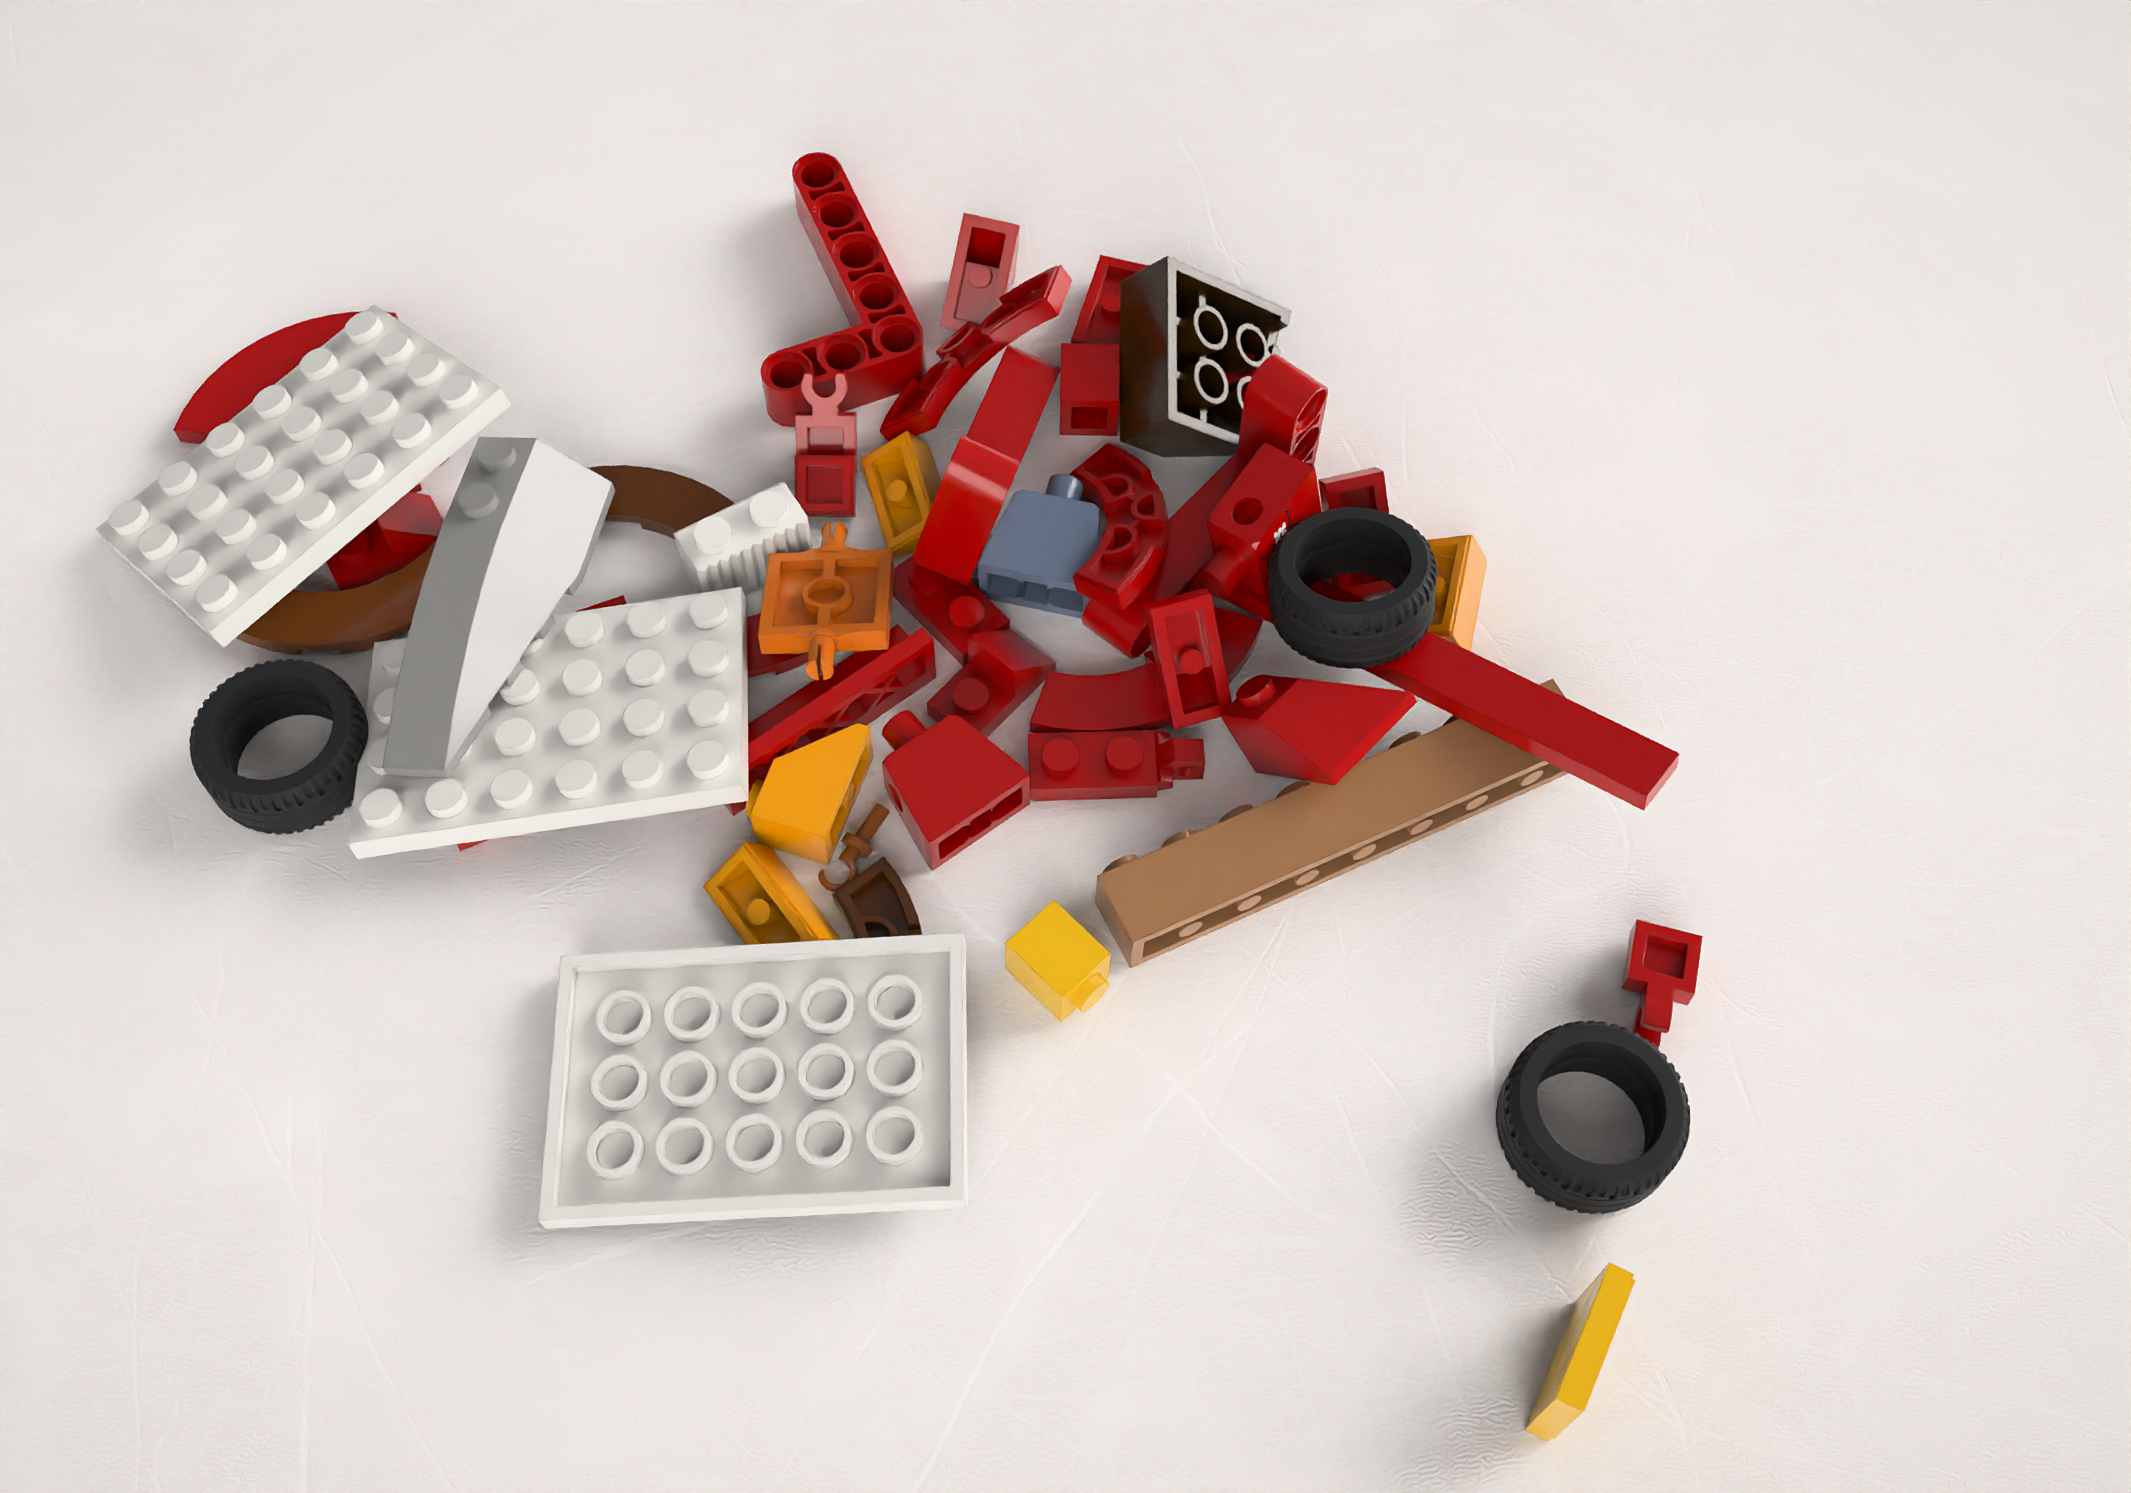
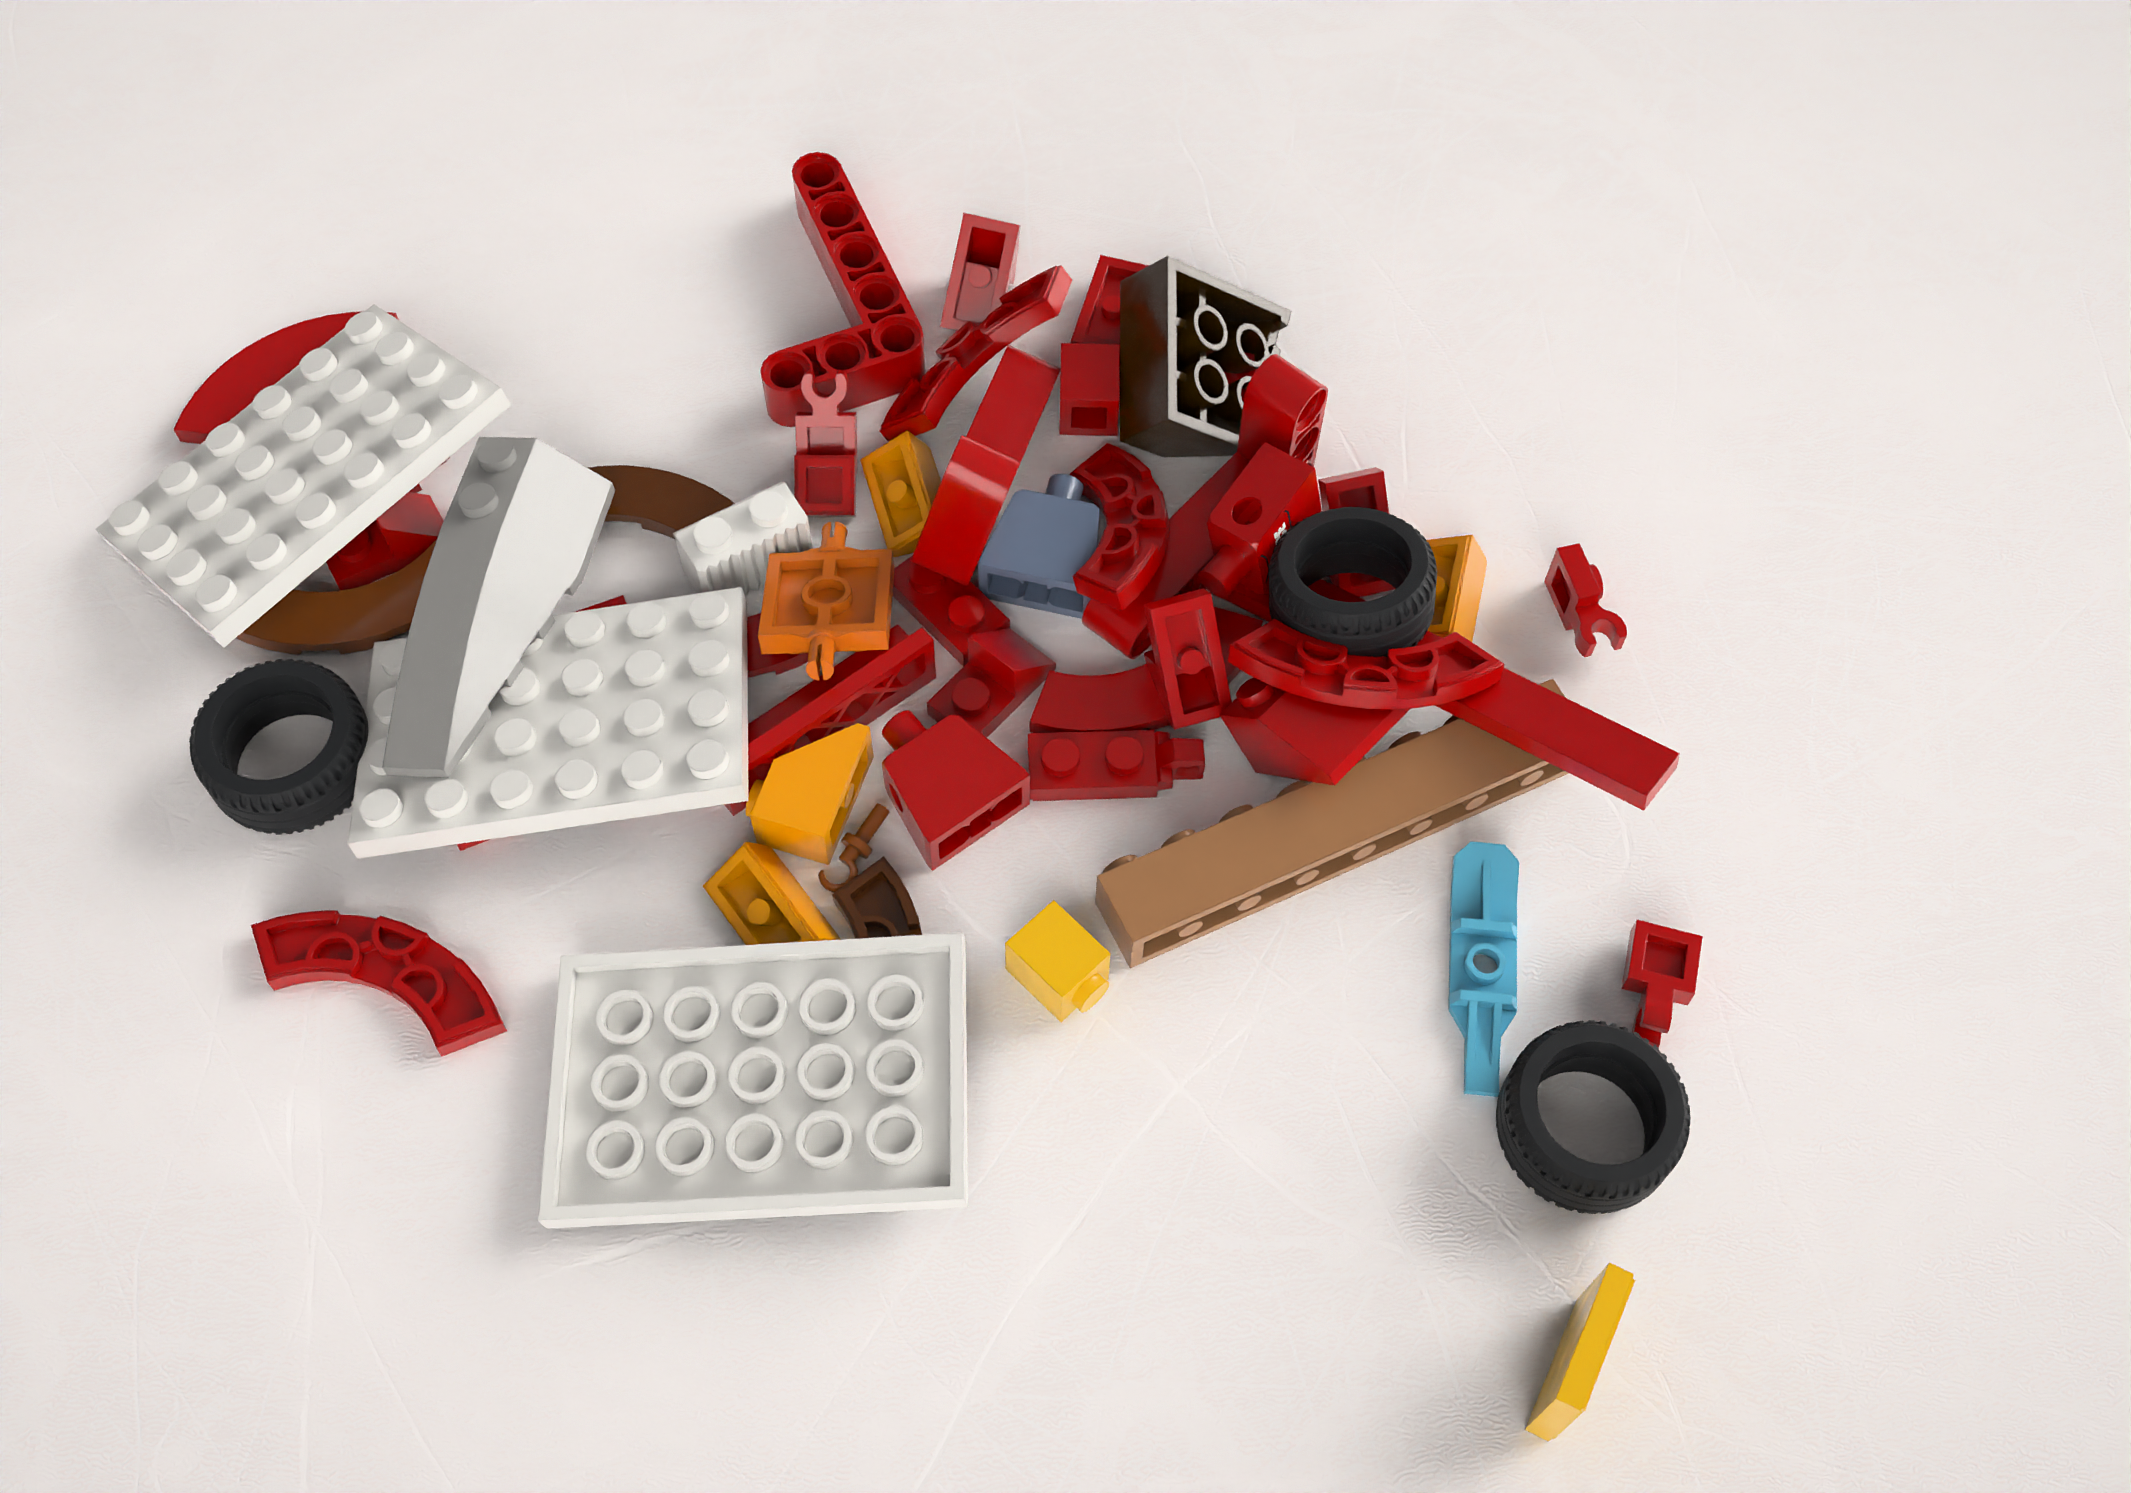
none -> red tile [251,910,507,1056]
none -> red tile [1228,619,1505,710]
none -> medium azure piece [1448,841,1519,1097]
none -> red plate [1544,543,1627,657]

